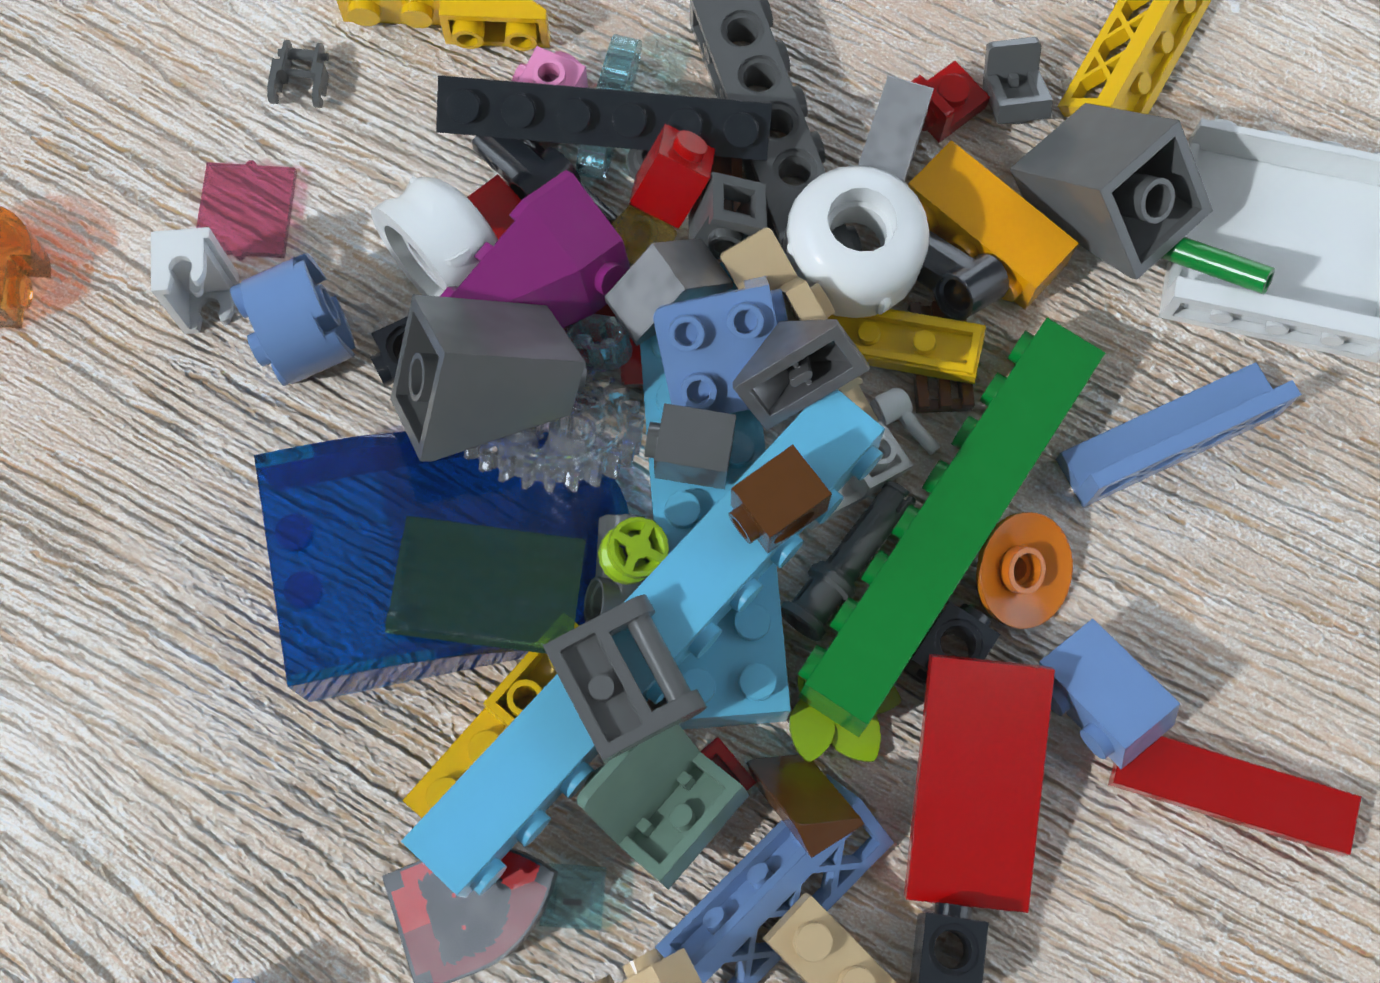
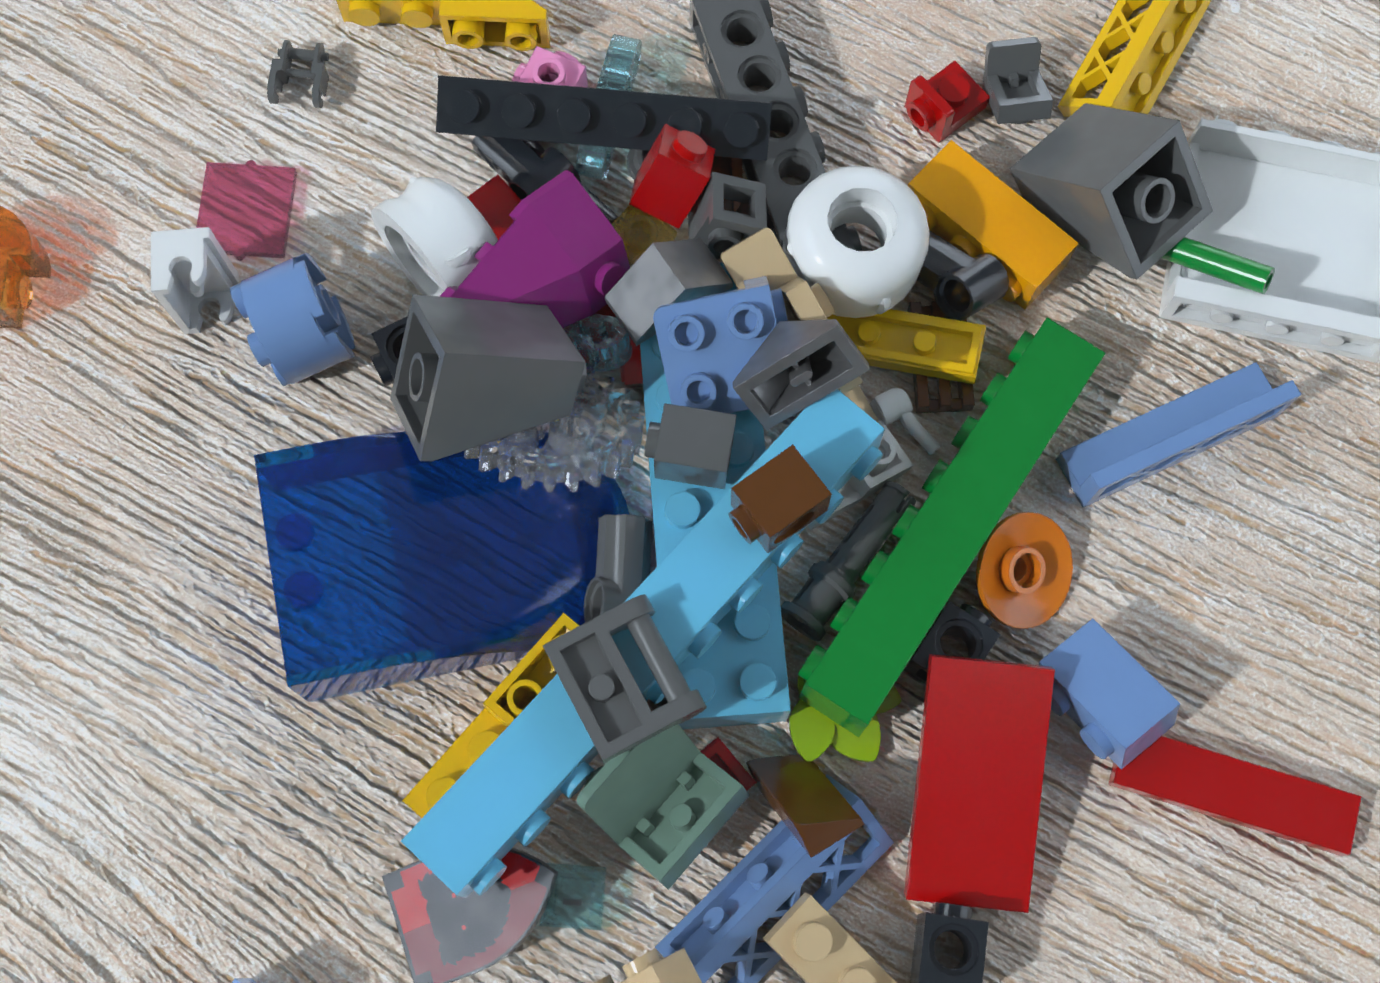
piece [385,516,586,654] -> none
lime wheel [598,517,669,585] -> none
flat silver piece [858,75,934,183] -> none

